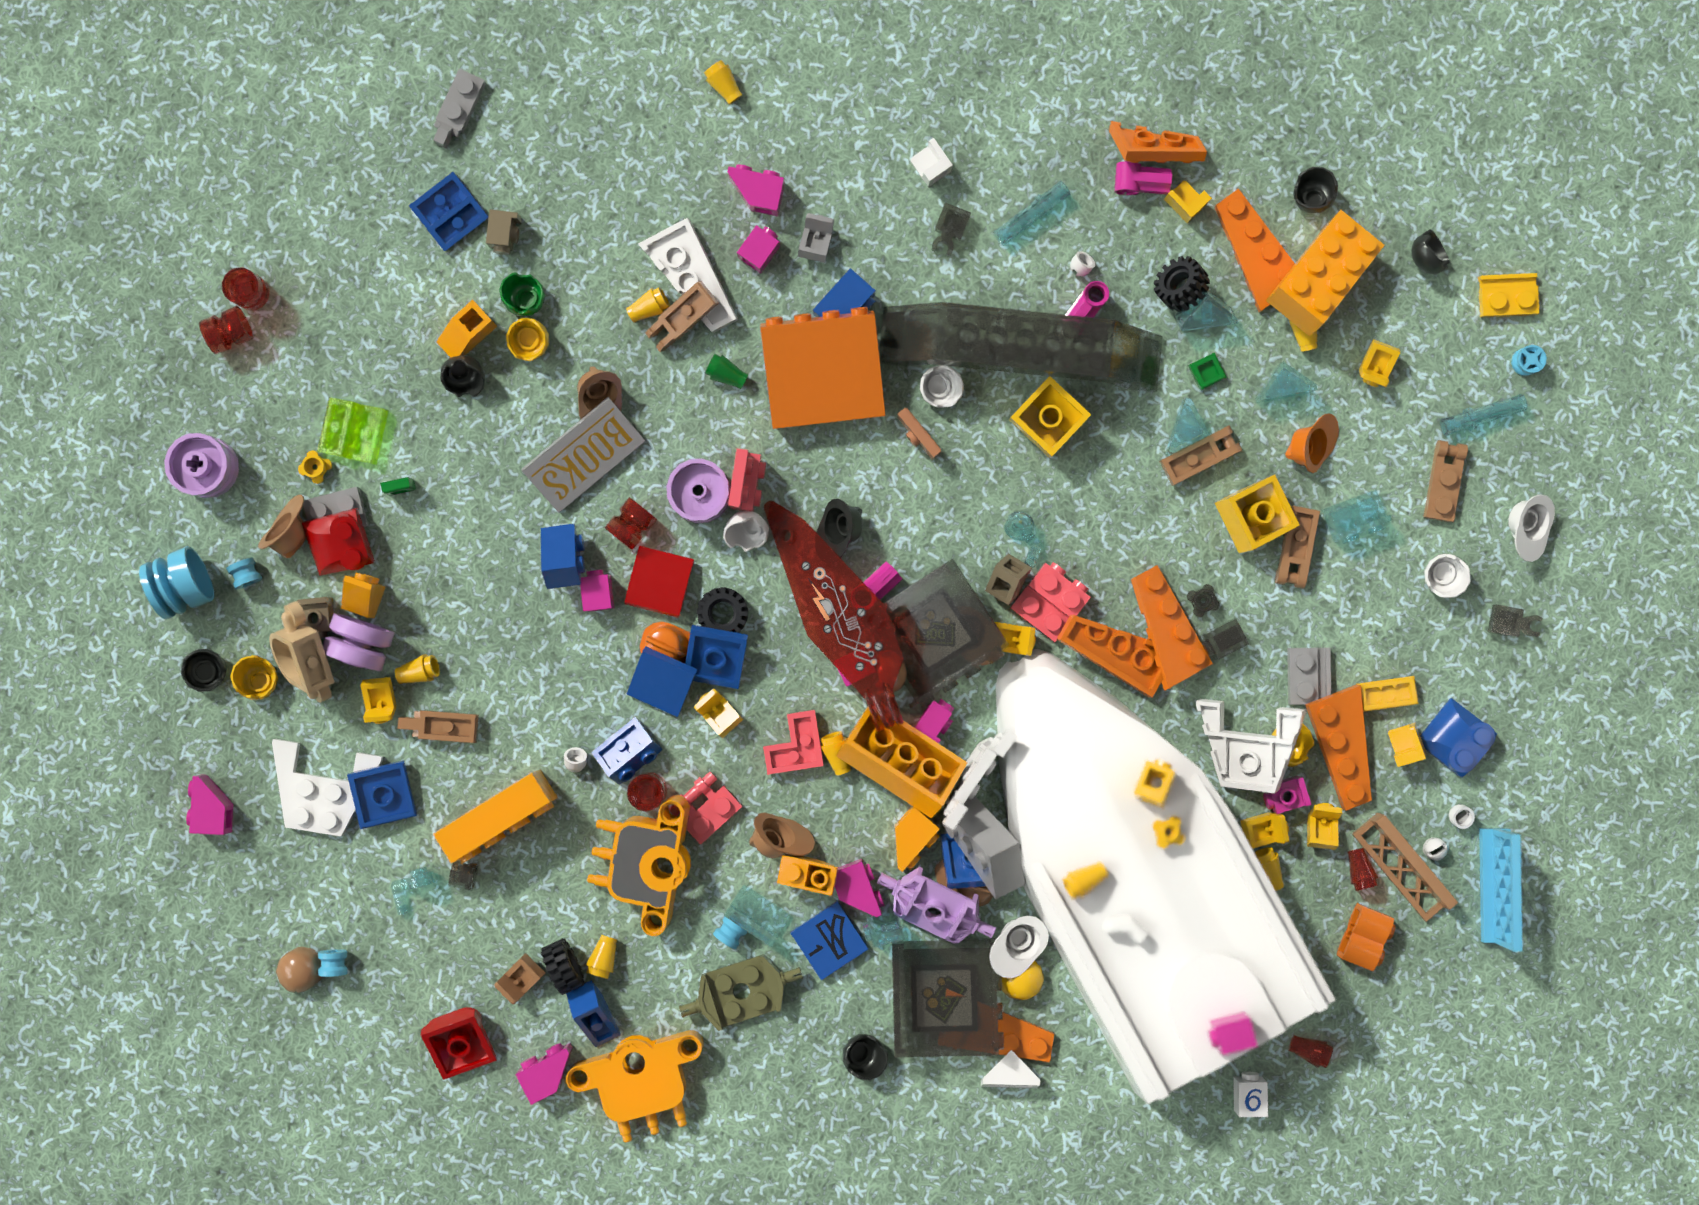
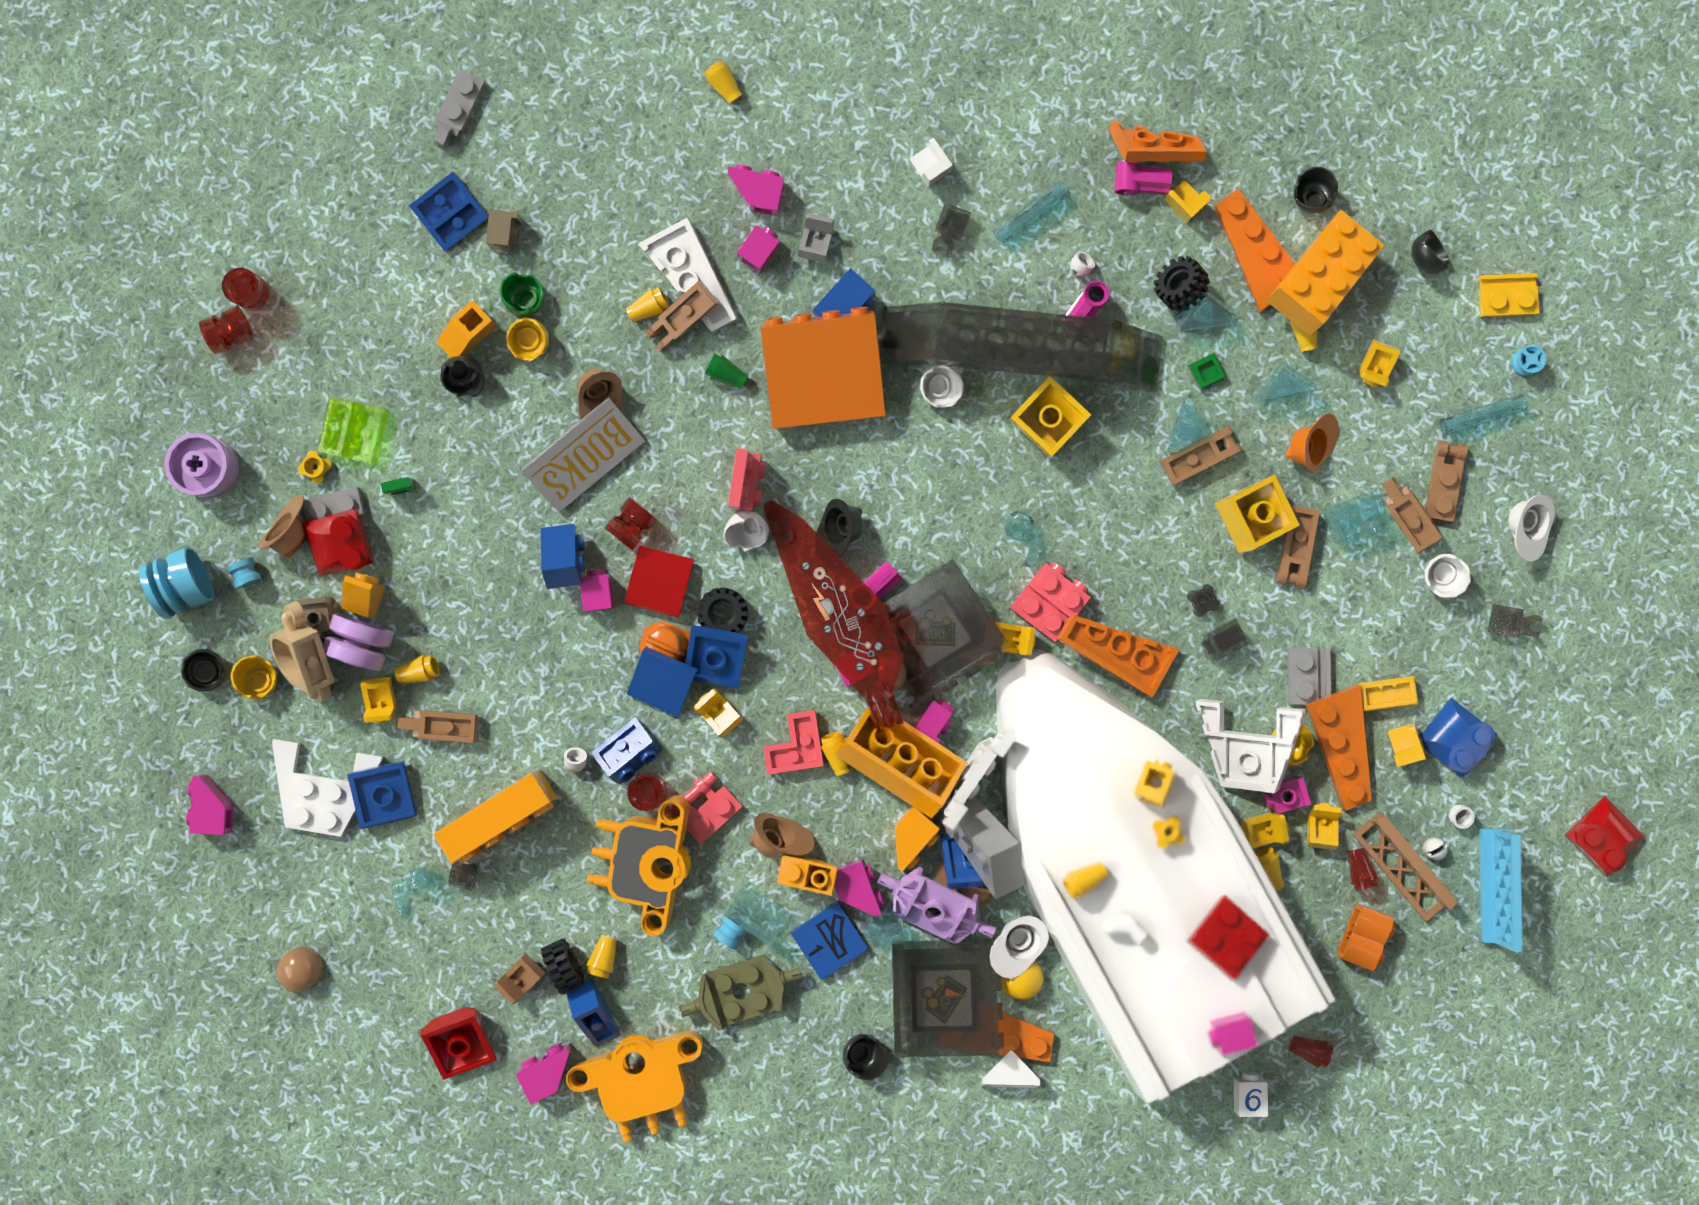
medium azure wheel [318,950,348,977] -> none
lavender wheel [666,459,731,523] -> none
nougat plate [897,408,941,460] -> none
dark tan brick [985,554,1032,605] -> none
orange wing [1131,565,1213,691] -> none
none -> red plate [1186,895,1270,980]
none -> medium nougat hinge [1382,476,1444,554]
none -> red slope [1564,796,1645,877]

